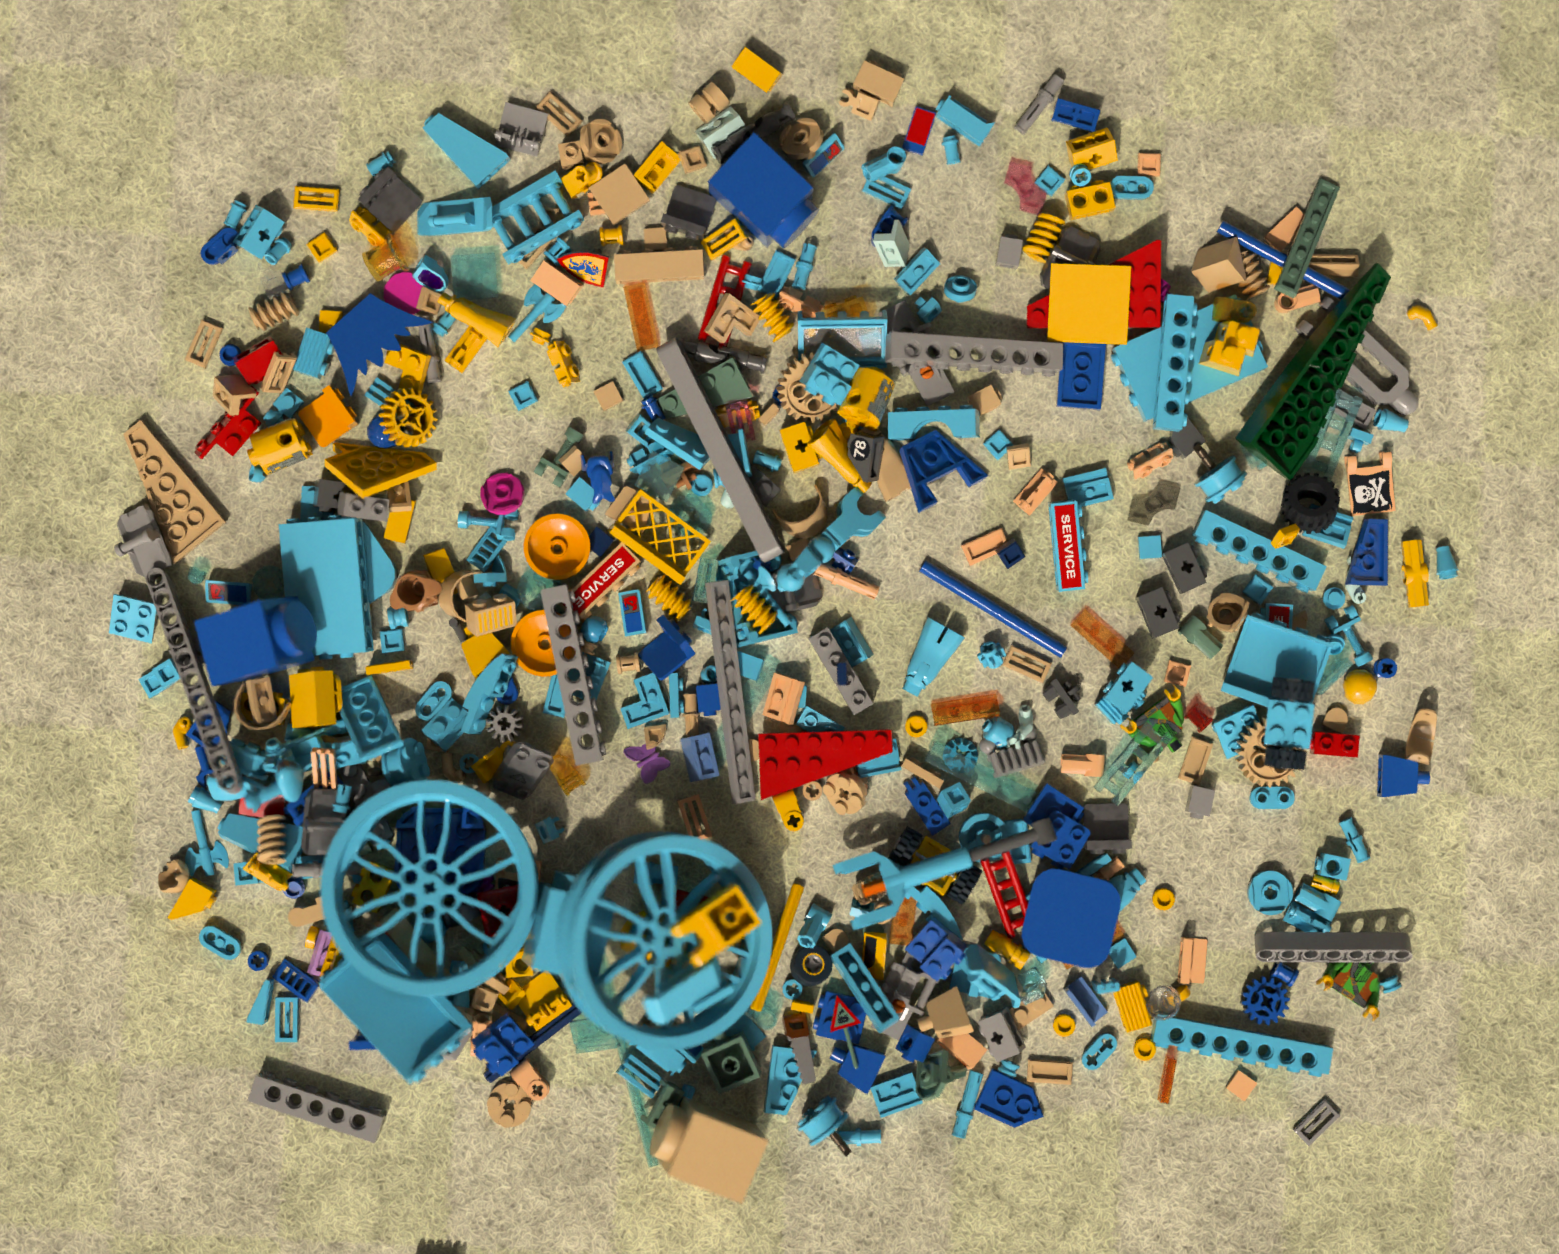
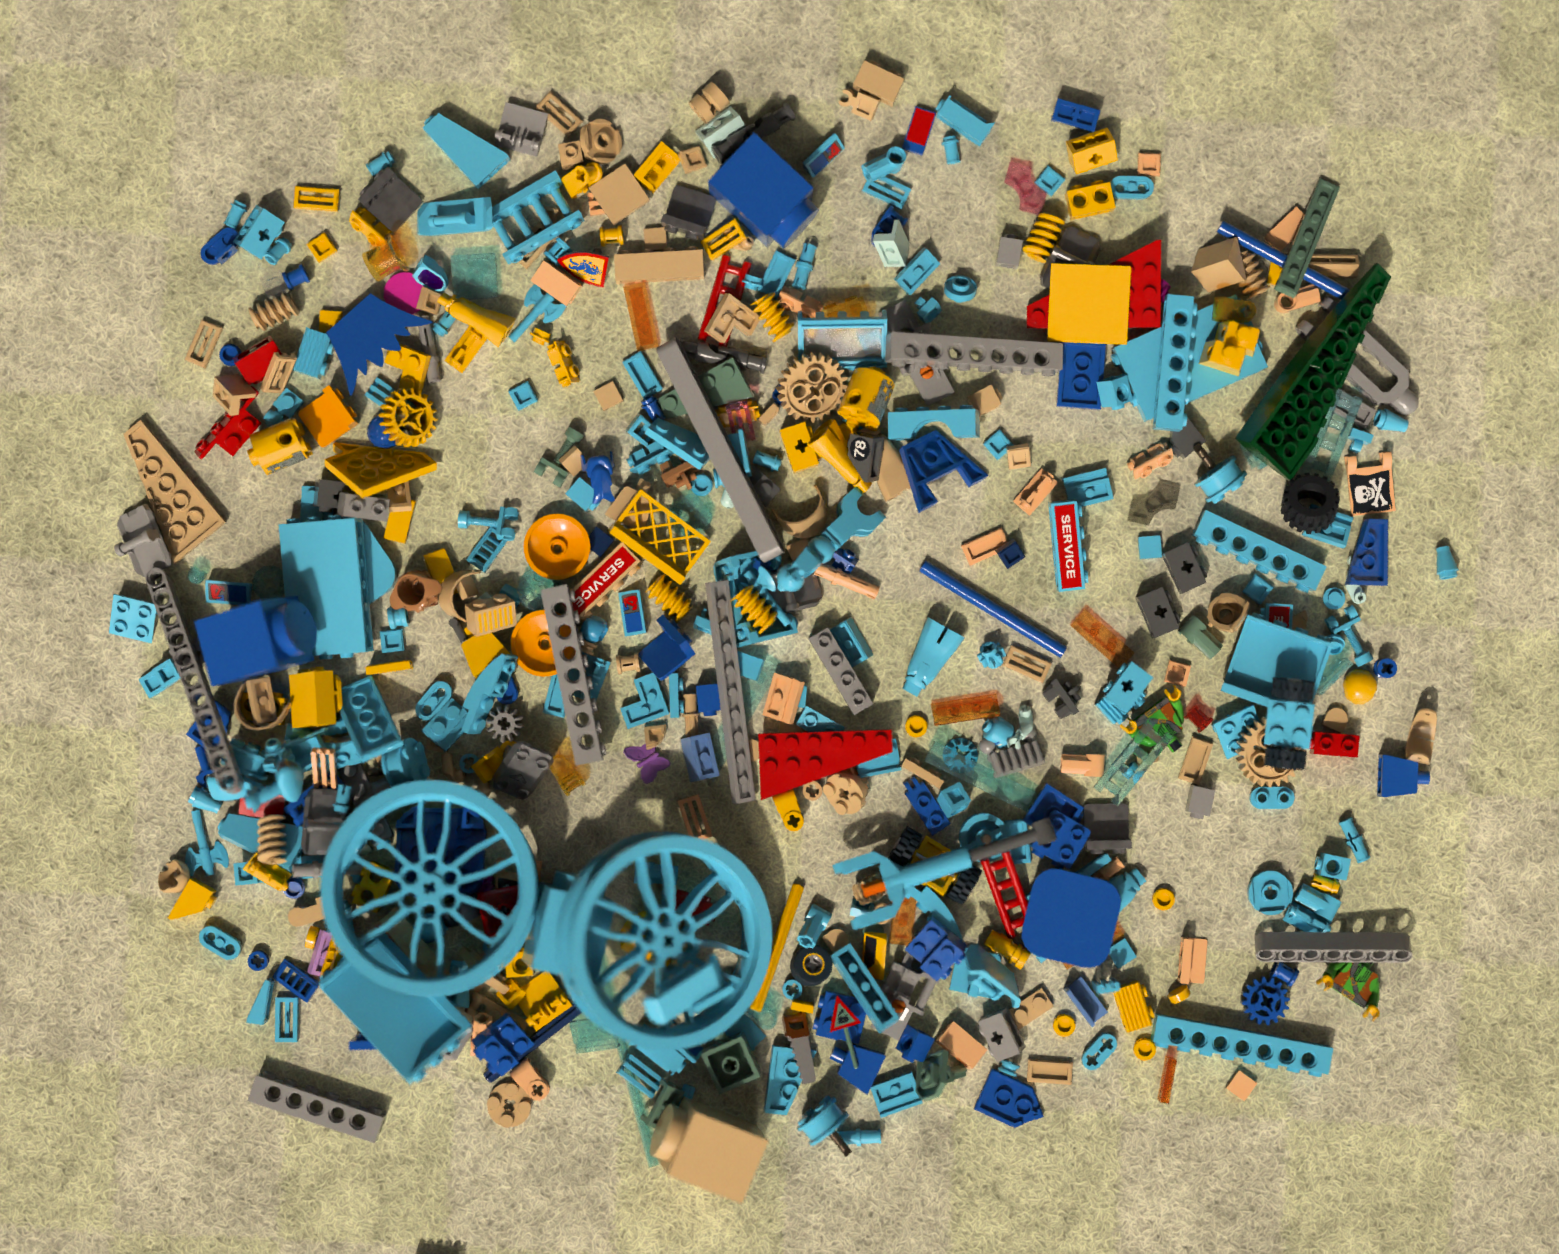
yellow arm [173,716,192,750] -> none
medium azure hinge [249,465,266,482] -> none
tan tile [470,985,499,1014] -> none
medium azure plate [474,556,507,587] -> none
dark pink tile [480,473,525,515] -> none
medium azure tile [535,817,564,844] -> none
clear light blue piece [635,450,685,502] -> none
yellow brick [670,883,762,966] -> none
clear light blue tile [692,558,719,604] -> none
medium azure hinge [700,665,717,684] -> none
yellow hinge [731,47,783,93] -> none
tan plate [779,118,824,160] -> none
medium azure plate [799,343,860,406] -> none
dark blue tile [837,663,847,686] -> none
tan torso [917,987,974,1038] -> none
medium azure pin [952,1070,984,1139] -> none
light grey pin [1014,74,1064,135] -> none
clear light blue bracket [1017,967,1047,1005] -> none
medium azure bush [1069,163,1091,186] -> none
clear hair [1146,985,1181,1021] -> none
yellow tile [1271,523,1300,549] -> none
light grey tile [1292,1099,1341,1146] -> none
medium azure bush [1380,975,1402,993] -> none
yellow piece [1401,539,1429,608] -> none
yellow arm [1407,305,1438,331] -> none
none -> medium azure brick [1096,375,1133,410]

